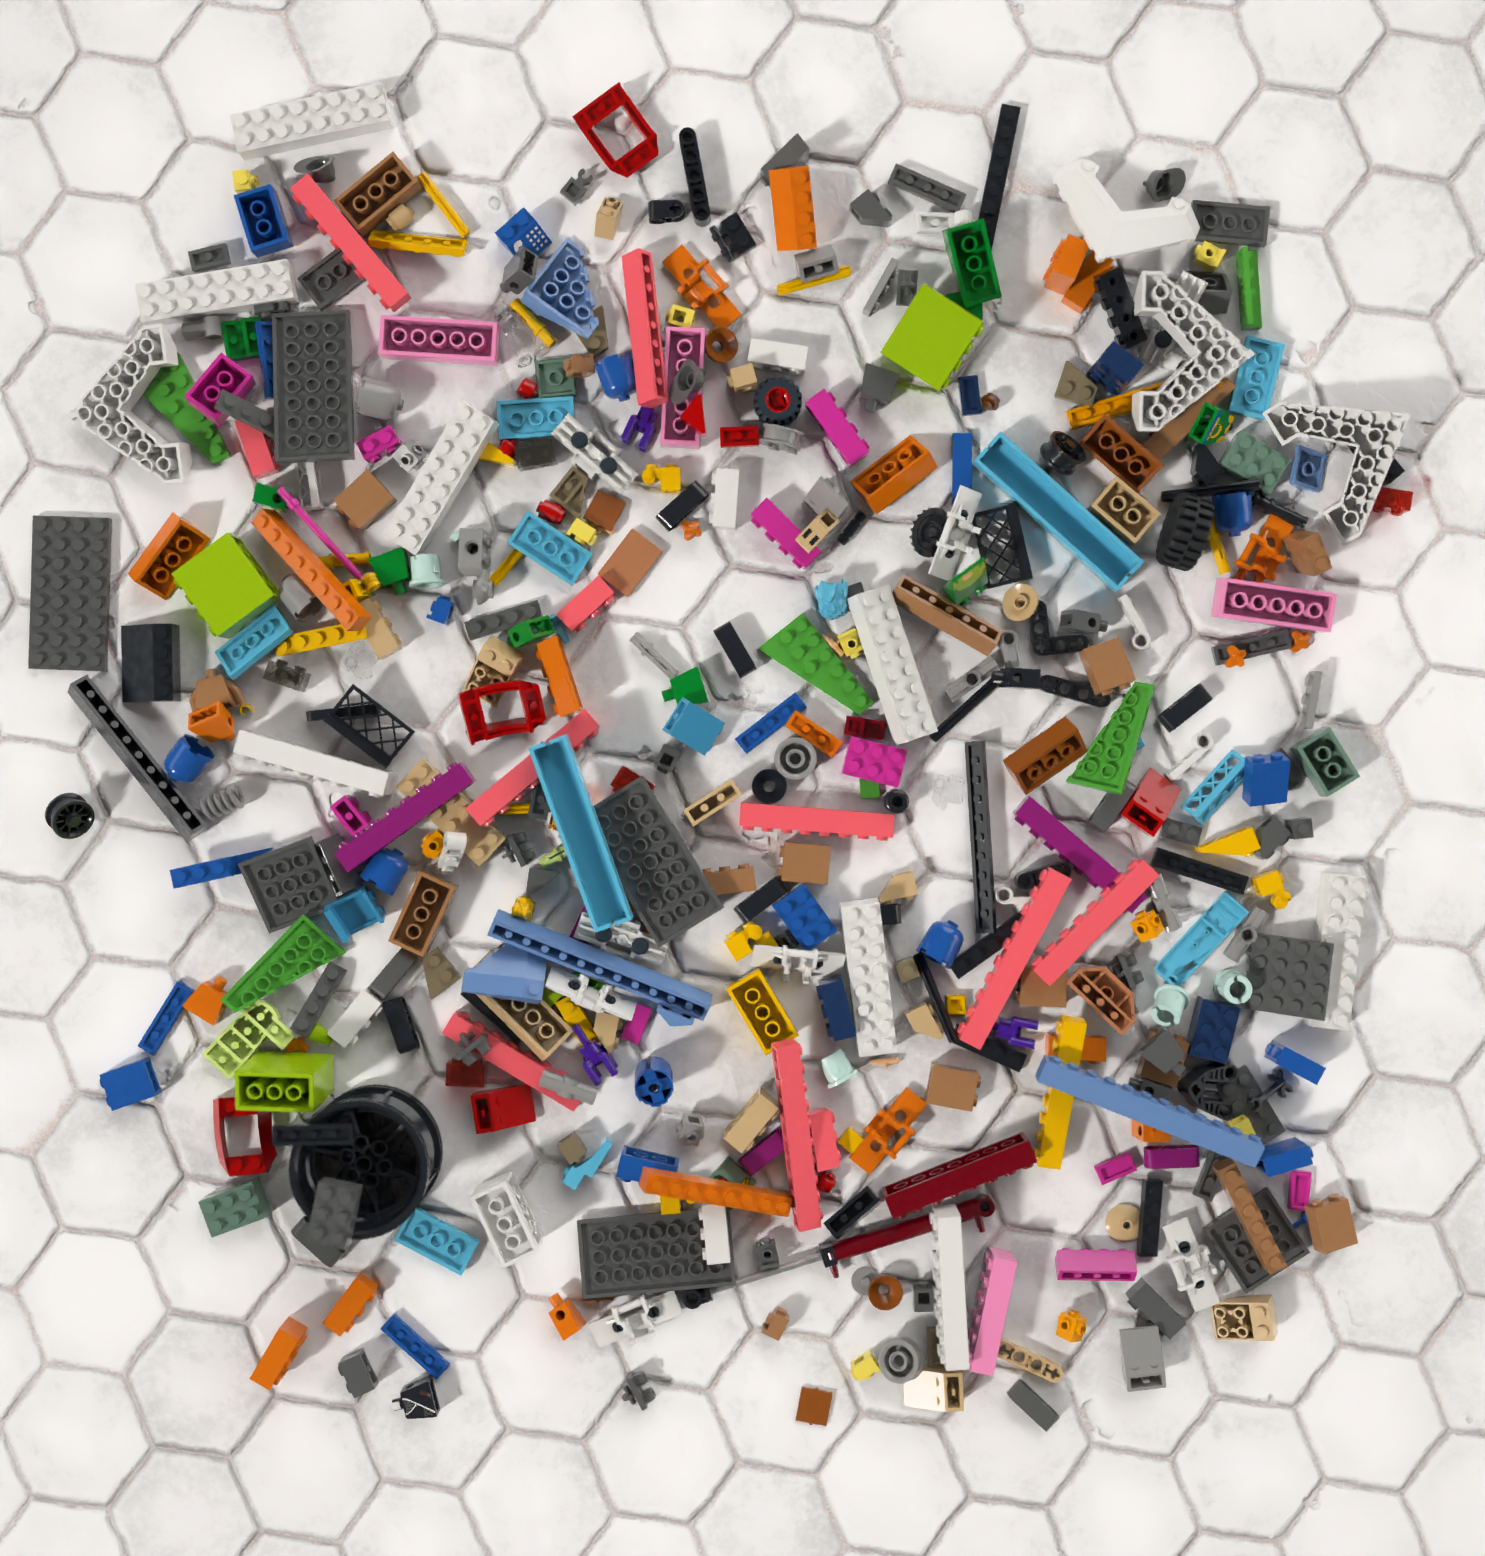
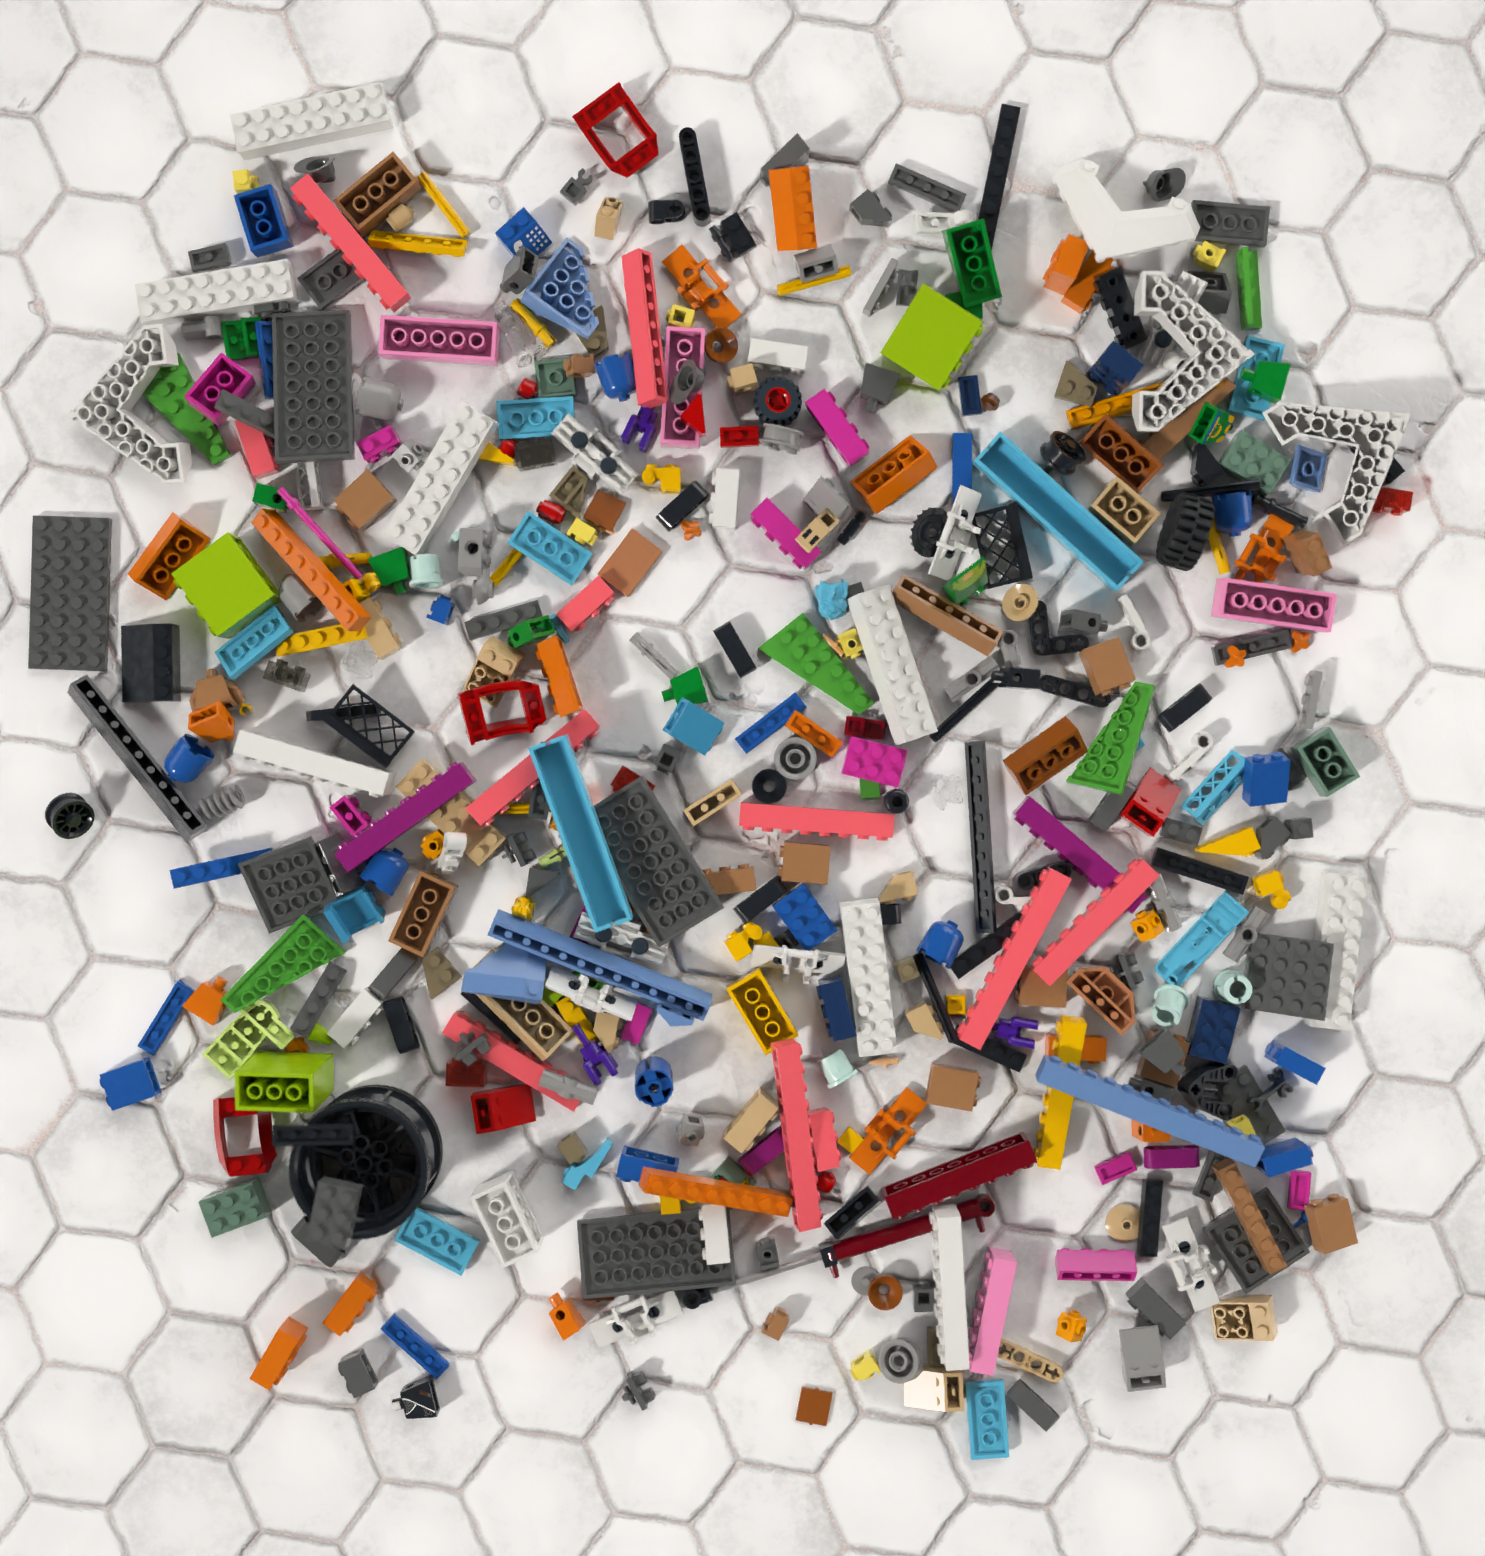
none -> medium azure plate [965,1379,1009,1460]
none -> green torso [1240,361,1291,404]

